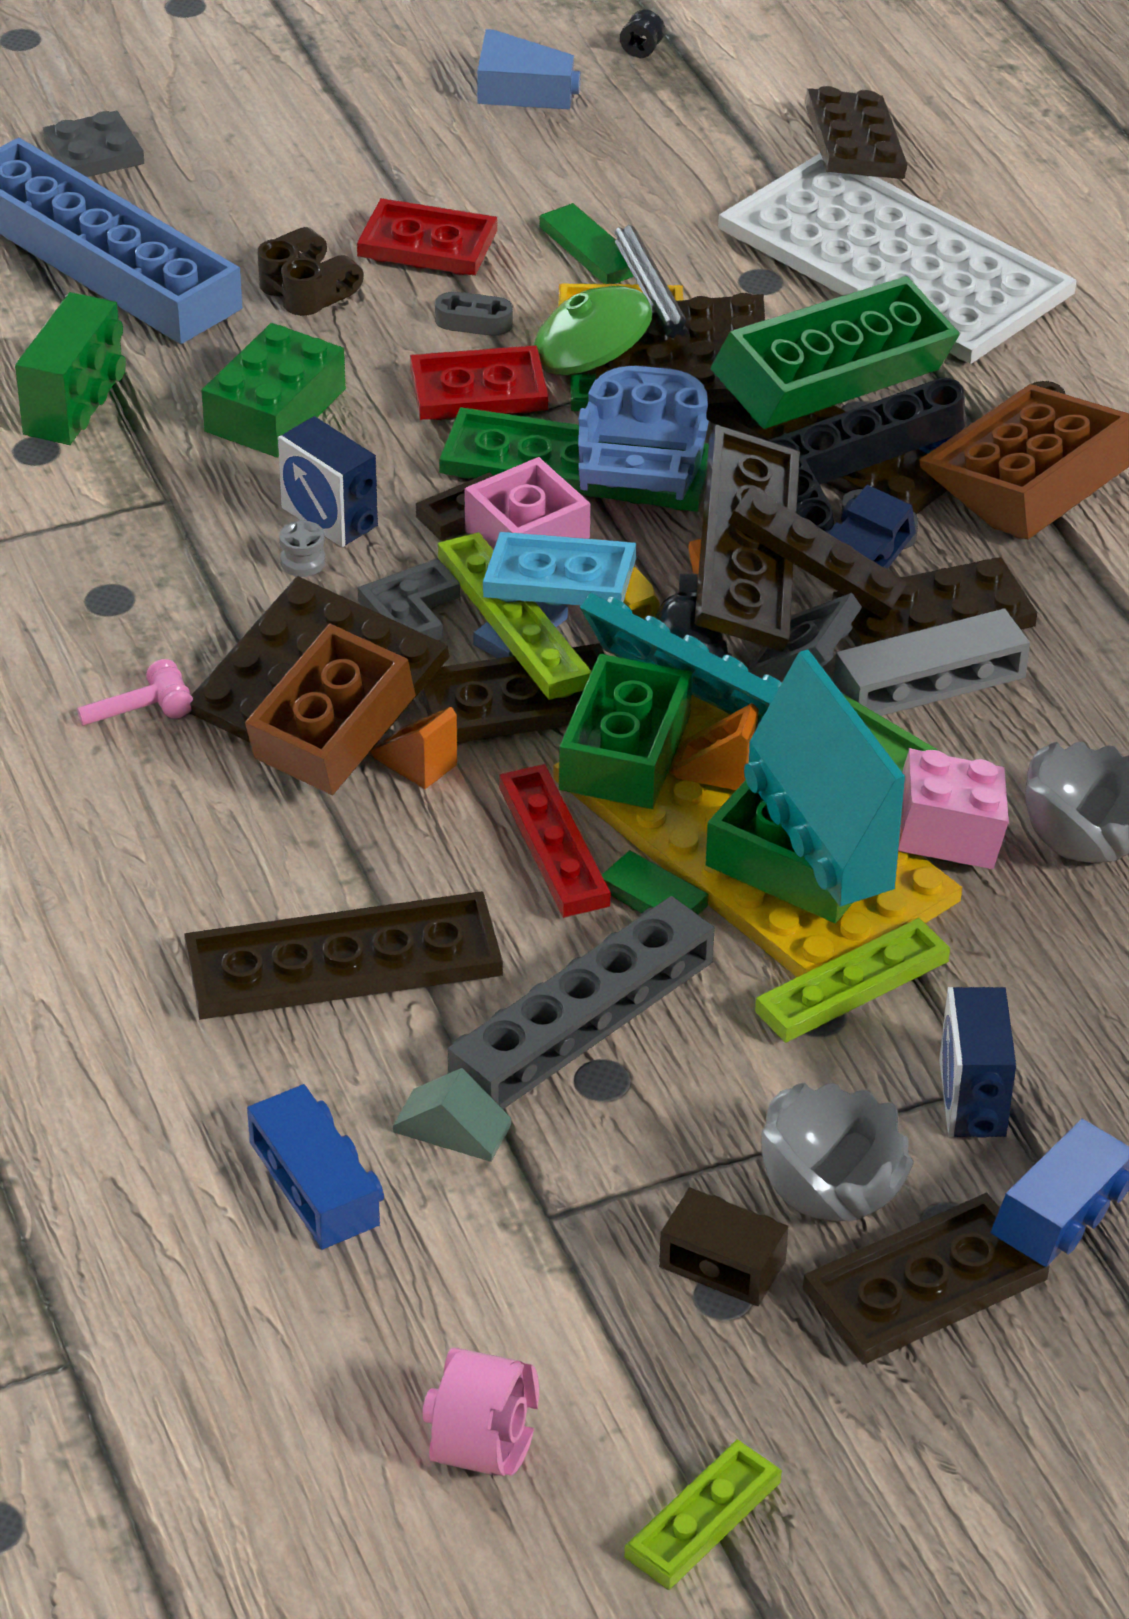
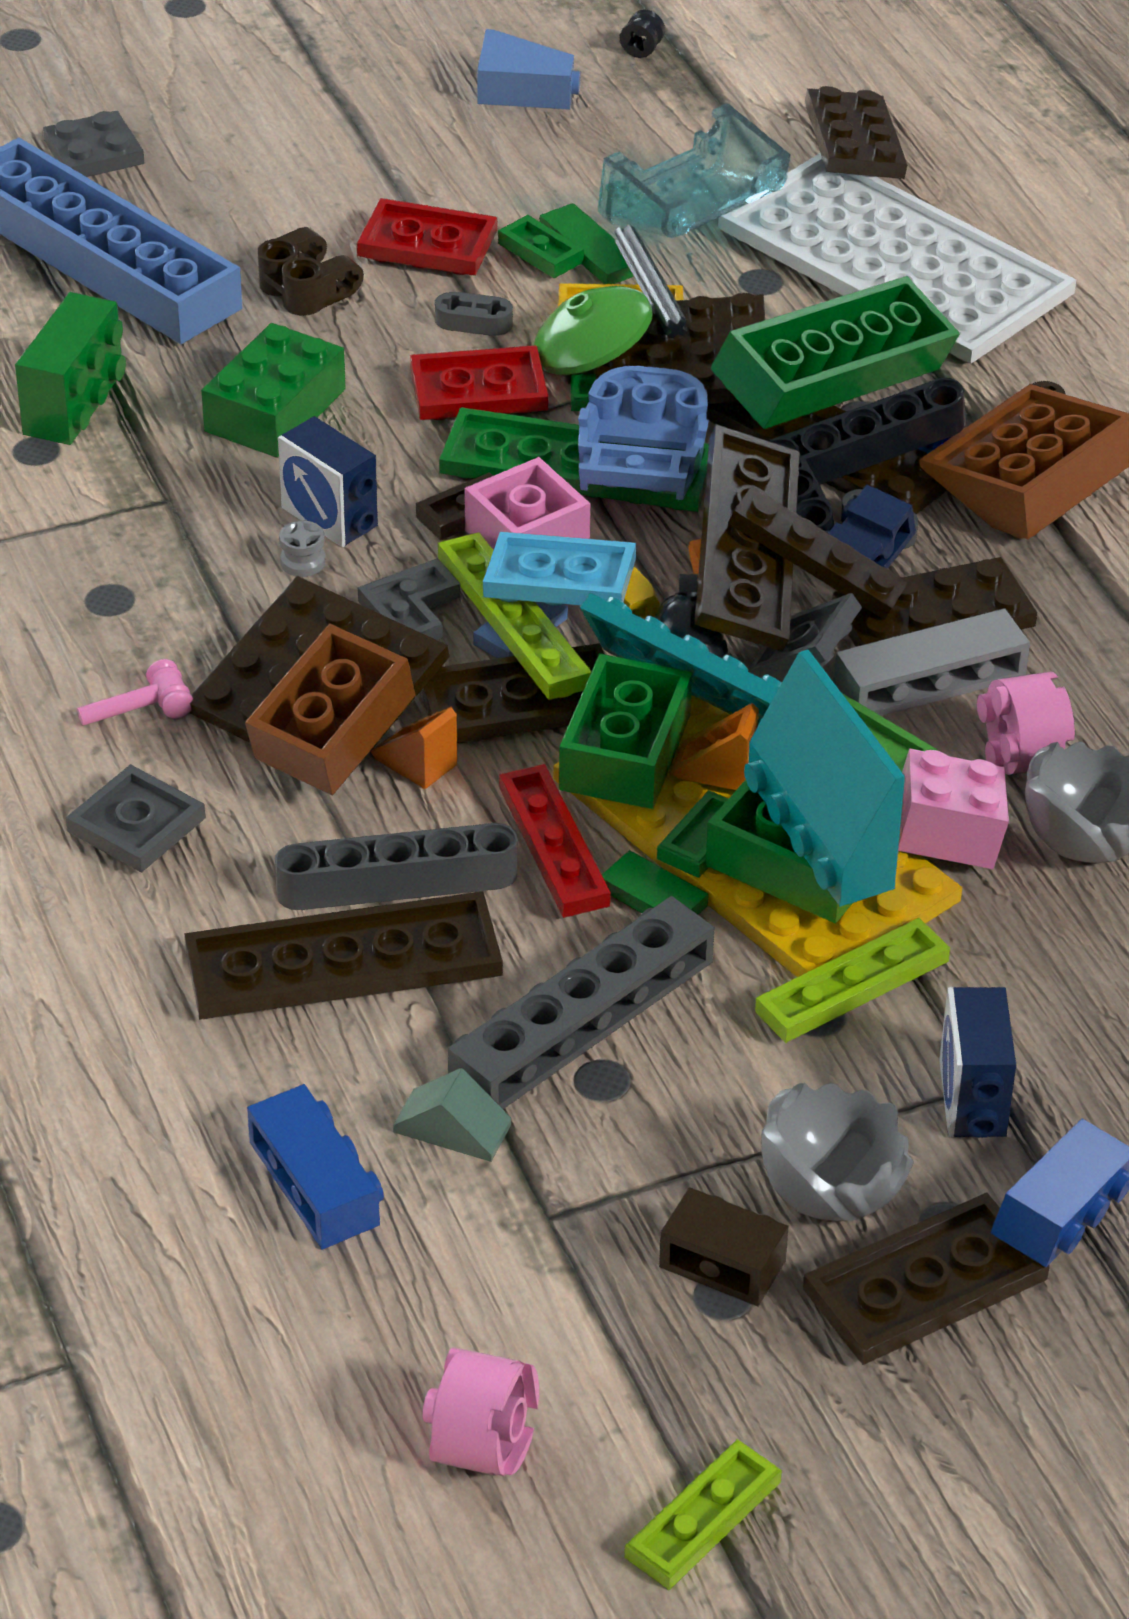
none -> dark grey plate [66,764,206,873]
none -> dark grey beam [275,823,518,910]
none -> green plate [498,215,584,279]
none -> clear light blue windscreen [598,103,791,238]
none -> green tile [657,790,728,878]
none -> bright pink brick [977,672,1075,775]

